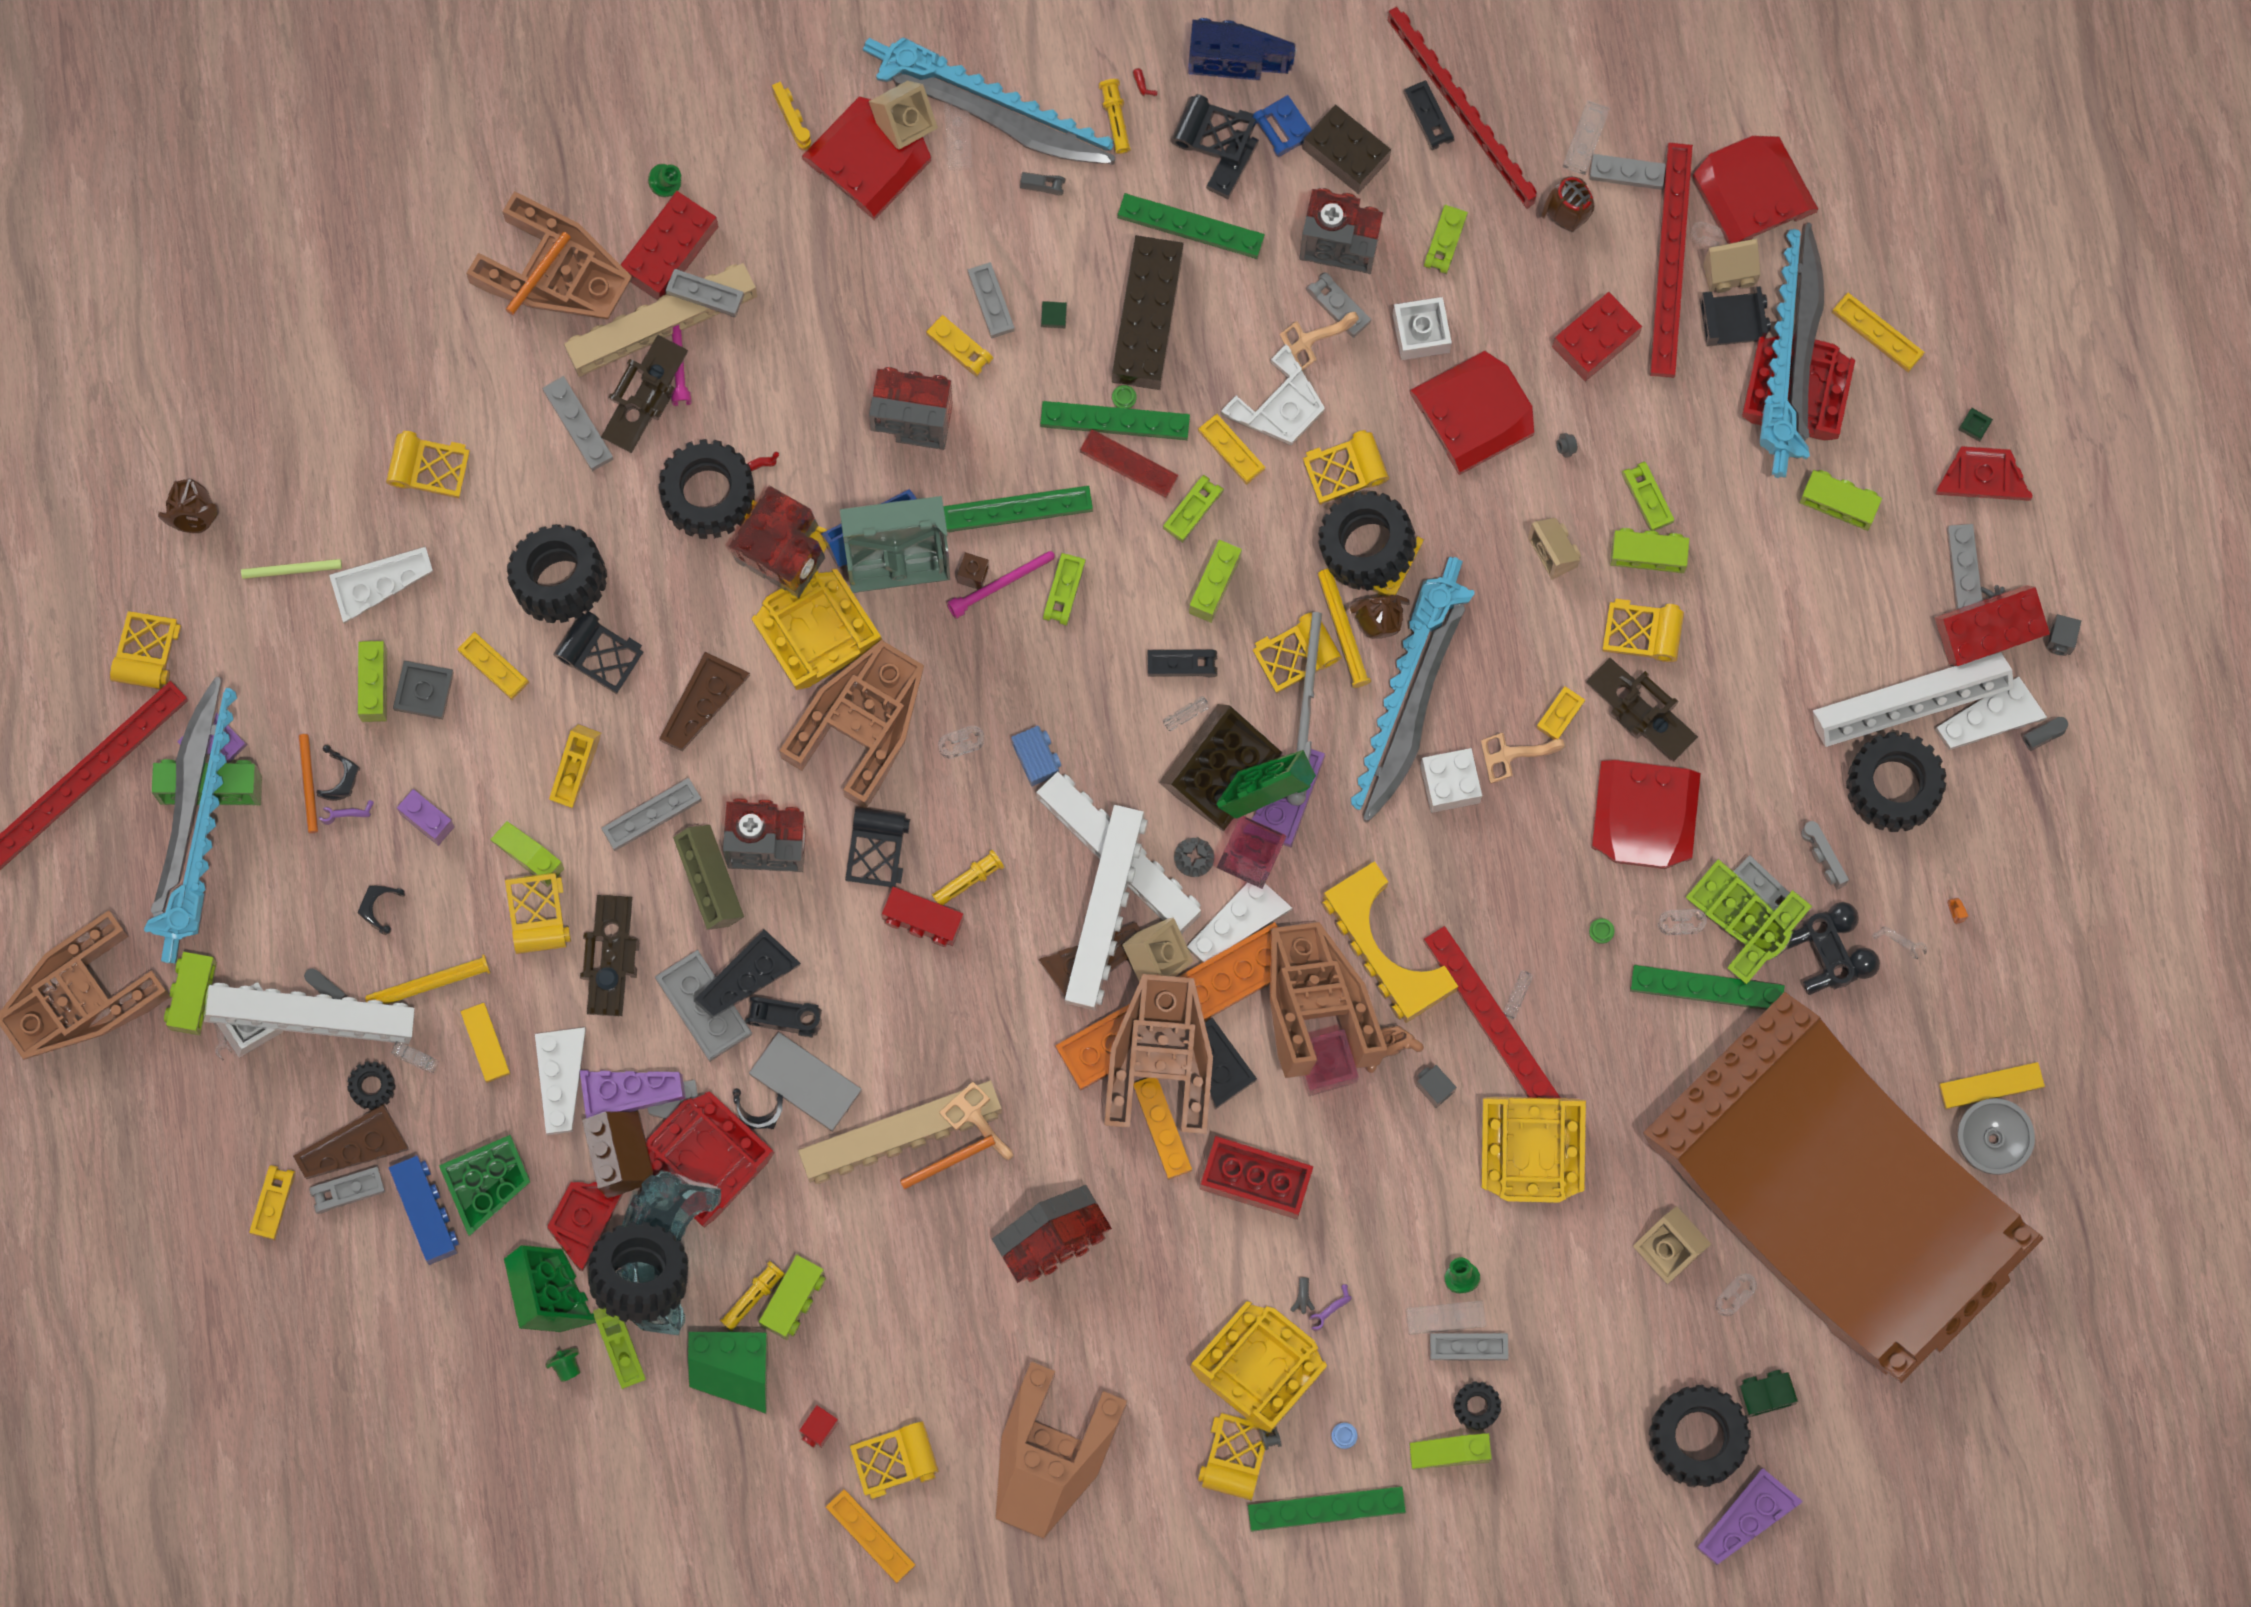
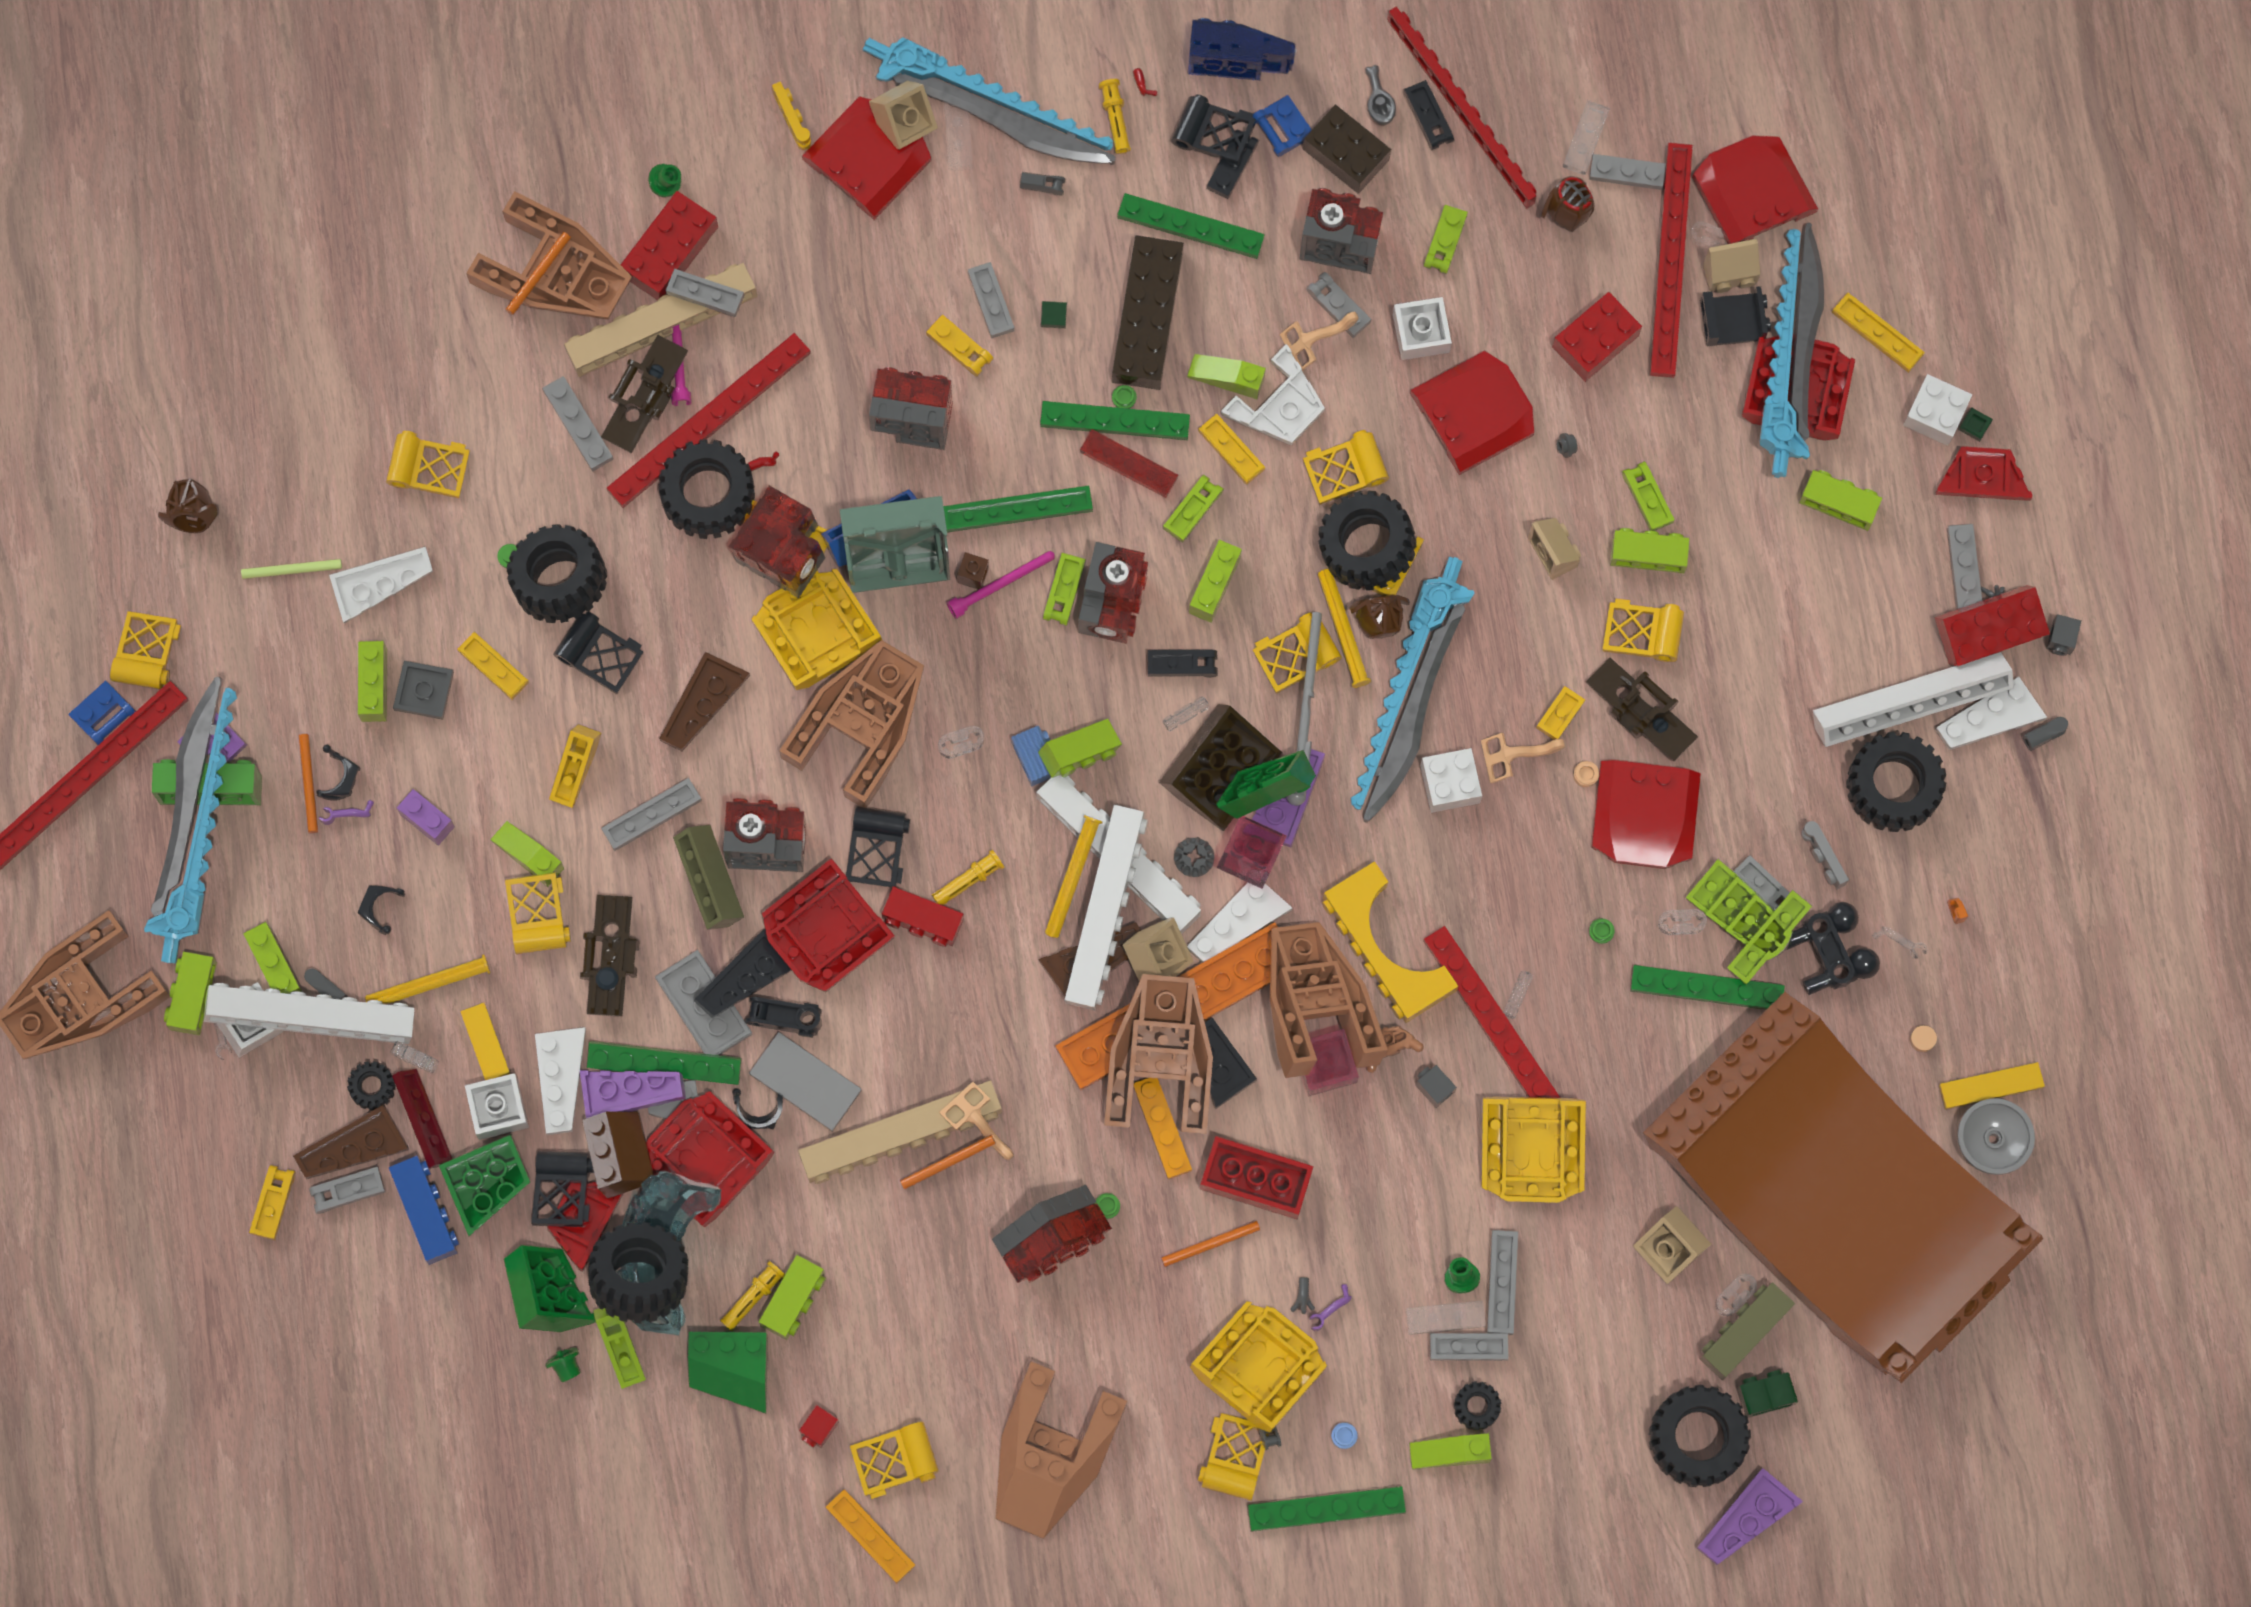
none -> blue plate [68,681,136,745]
none -> lime brick [243,922,302,994]
none -> dark red plate [392,1069,453,1169]
none -> white brick [465,1073,529,1140]
none -> bright green plate [497,544,517,568]
none -> black piece [531,1151,594,1227]
none -> green plate [587,1041,742,1085]
none -> red plate [606,333,811,508]
none -> red wedge [762,858,895,993]
none -> lime brick [1038,719,1122,778]
none -> yellow axle [1045,815,1103,938]
none -> piece [1078,542,1148,644]
none -> bright green plate [1095,1193,1120,1219]
none -> orange bar [1161,1221,1260,1267]
none -> lime slope [1187,354,1266,399]
none -> flat silver piece [1365,65,1396,125]
none -> light grey plate [1487,1230,1518,1335]
none -> light nougat tile [1573,761,1599,788]
none -> olive brick [1700,1282,1795,1381]
none -> white brick [1903,374,1973,446]
none -> light nougat tile [1910,1025,1937,1052]

